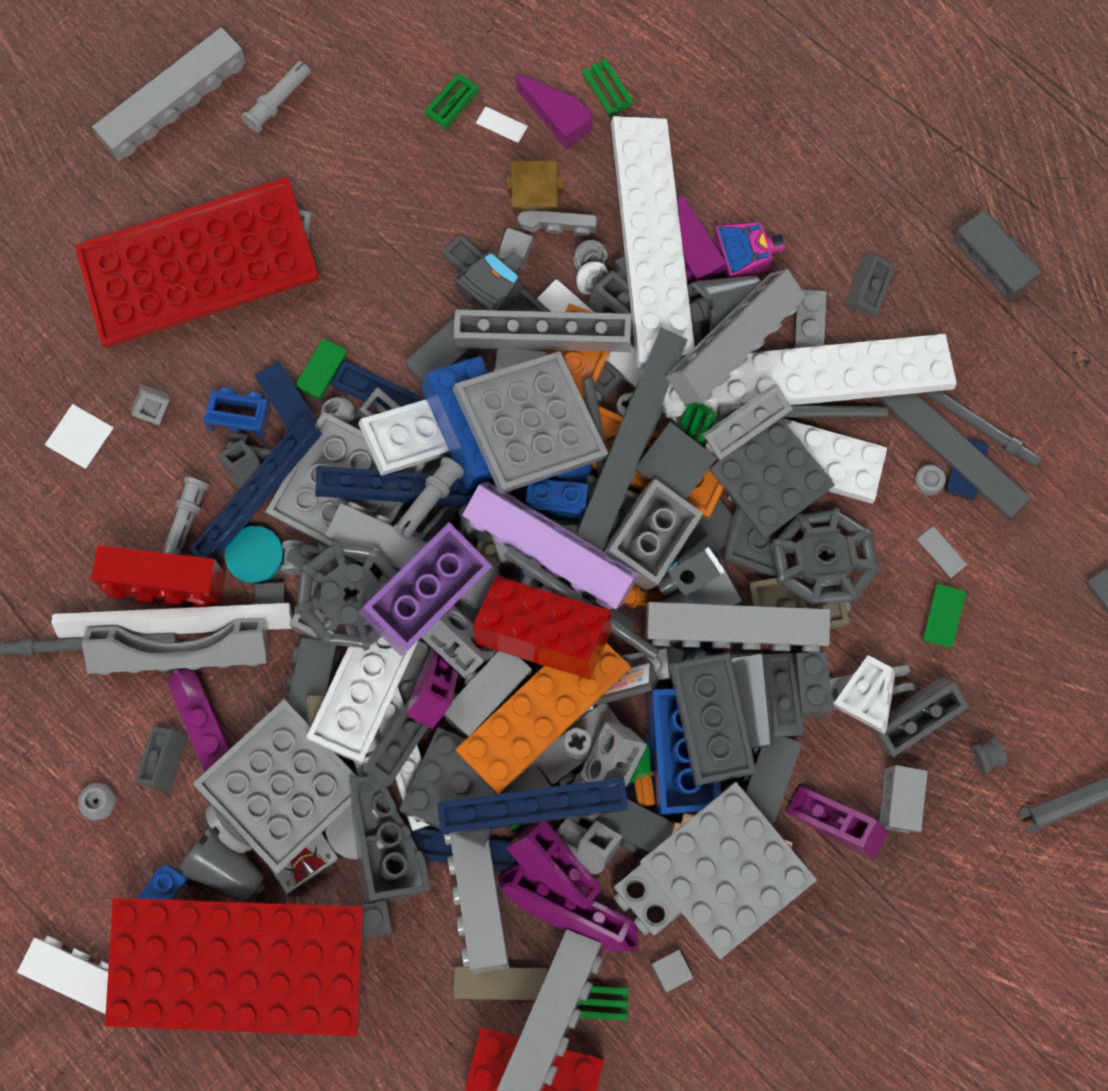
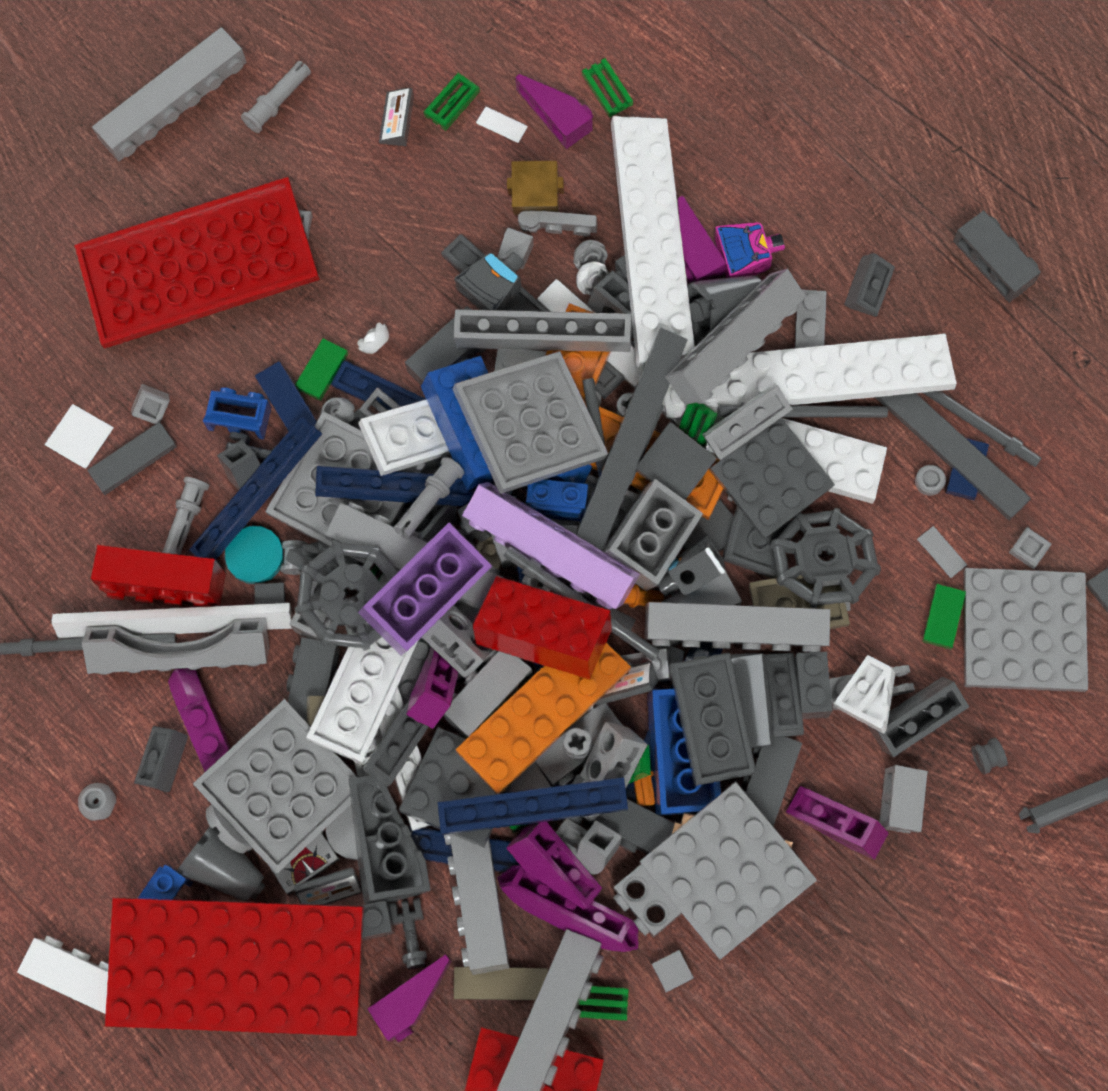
none -> dark grey tile [87,422,177,495]
none -> slope [294,868,362,905]
none -> white plate [357,322,389,354]
none -> magenta slope [368,955,452,1043]
none -> slope [379,88,414,146]
none -> dark grey hinge [389,897,427,969]
none -> light grey plate [964,568,1088,692]
none -> light grey tile [1009,527,1052,570]

